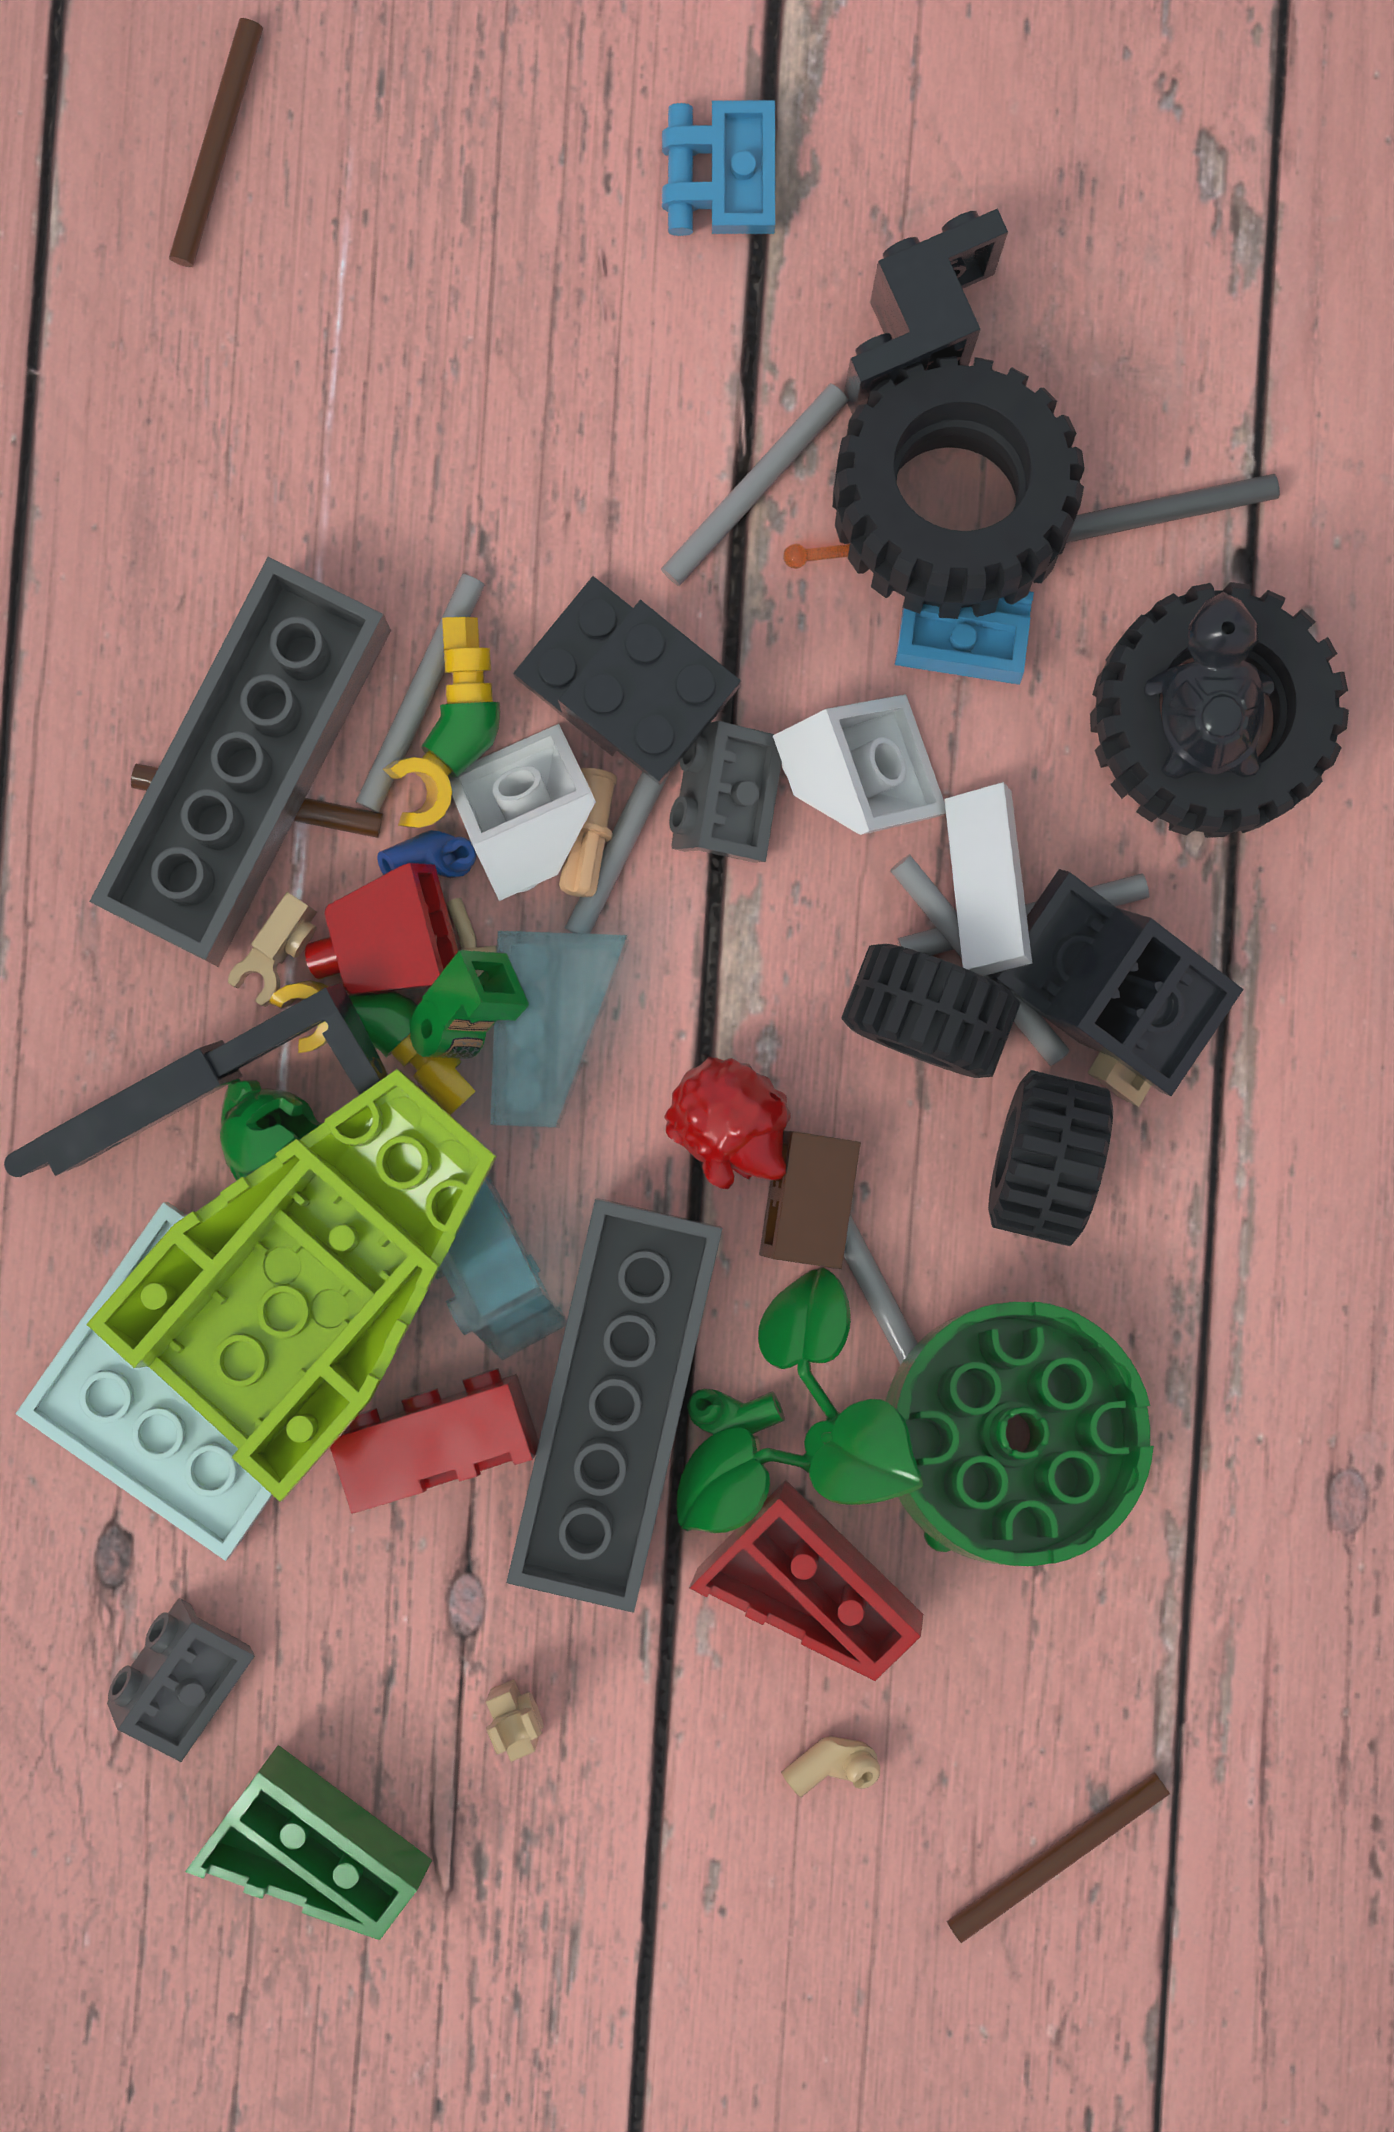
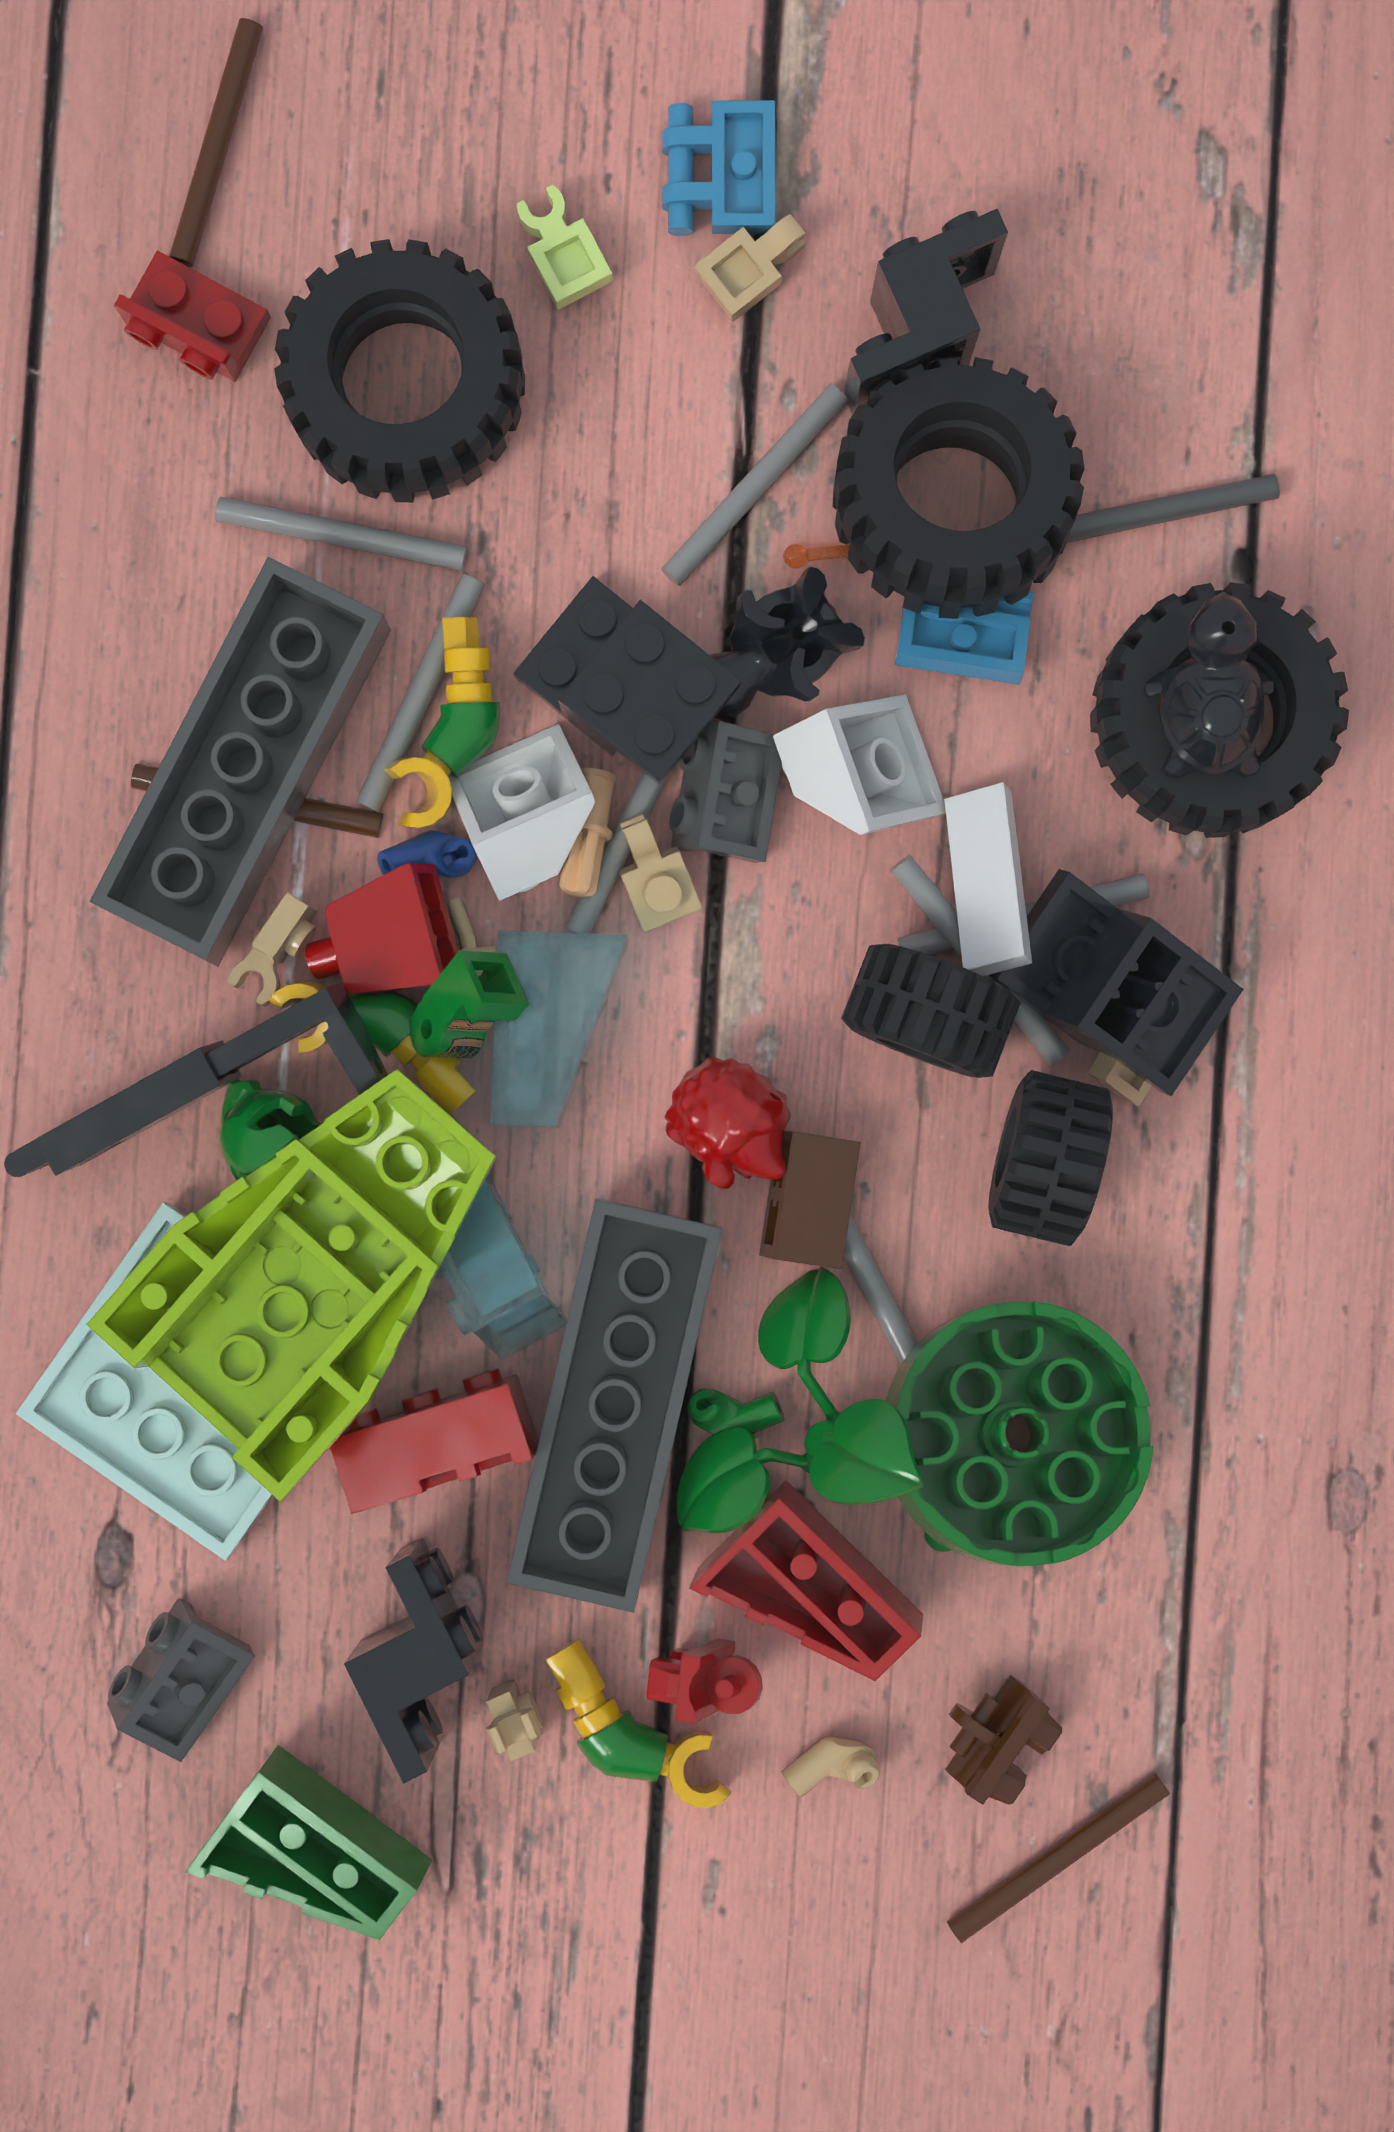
none -> red bracket [114,250,271,382]
none -> light grey bar [215,497,468,571]
none -> black tyre [274,239,525,503]
none -> black bracket [344,1538,483,1784]
none -> yellowish green plate [517,185,613,310]
none -> yellow piece [546,1638,731,1808]
none -> tan plate [618,813,703,933]
none -> red hips [646,1638,763,1724]
none -> tan plate [693,214,806,322]
none -> black animal [710,567,865,719]
none -> reddish brown hips [945,1675,1062,1805]

